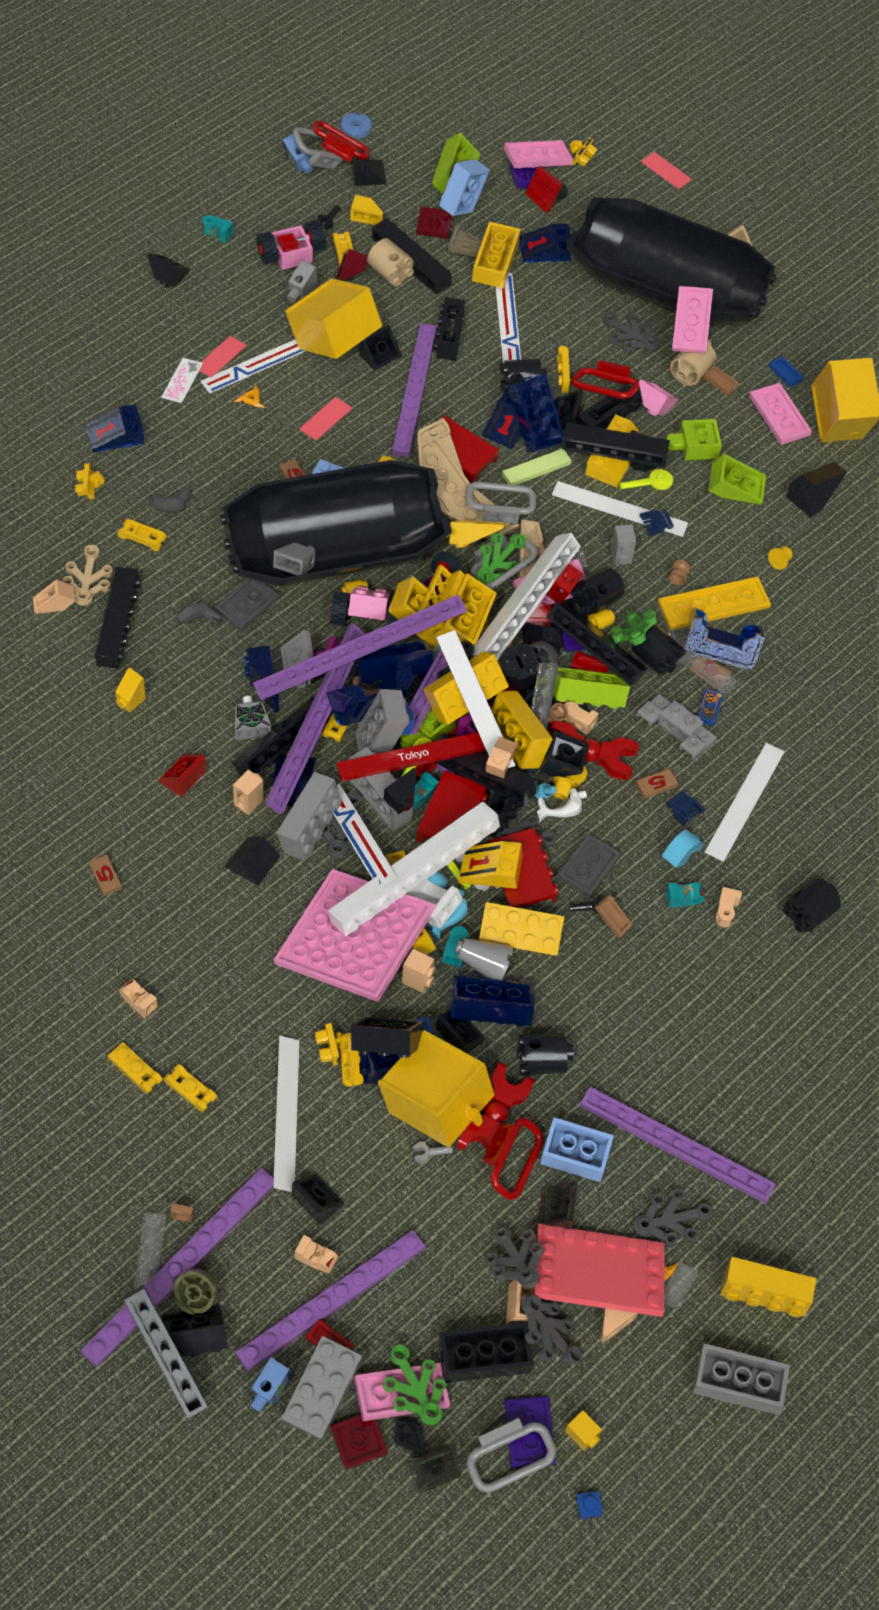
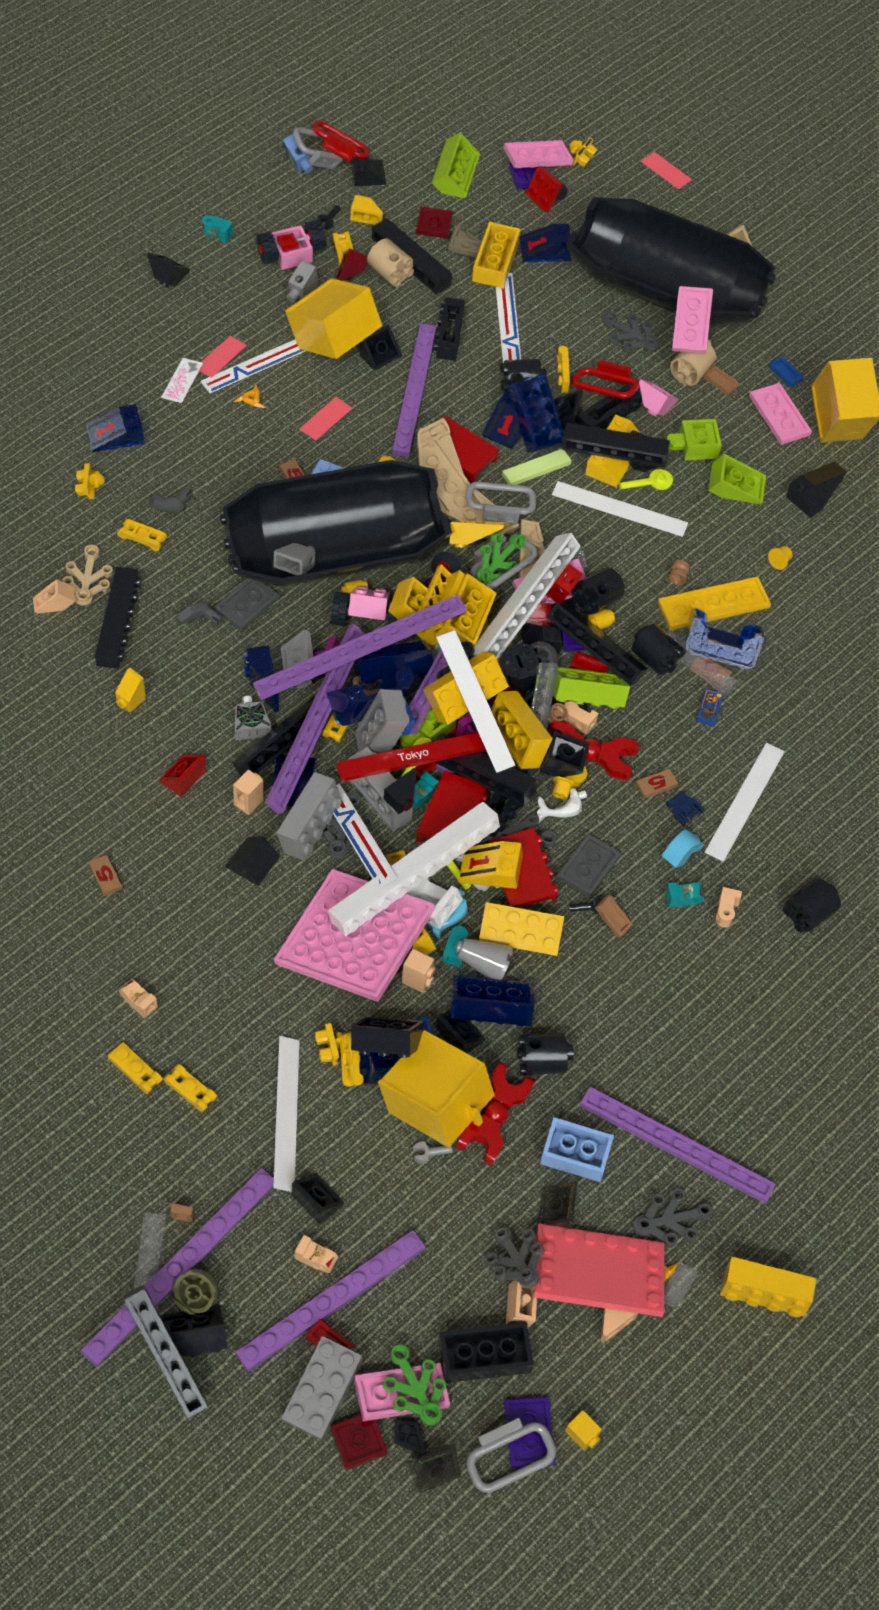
medium blue torso [249,1357,293,1413] -> none
medium blue tile [341,113,372,139] -> none
medium azure cylinder [428,871,448,889] -> none
light blue brick [439,160,490,216] -> none
red bar [483,1118,544,1200] -> none
light nougat slope [486,737,518,779] -> none
dark grey plant [521,1294,582,1365] -> none
medium azure cylinder [534,783,556,799] -> none
blue plate [576,1491,603,1519] -> none
light grey brick [611,525,636,565] -> none
bright green plant [611,609,657,646] -> none
light grey bracket [636,694,717,760] -> none
dark blue piece [639,510,674,536] -> none
light grey brick [692,1343,790,1415] -> none

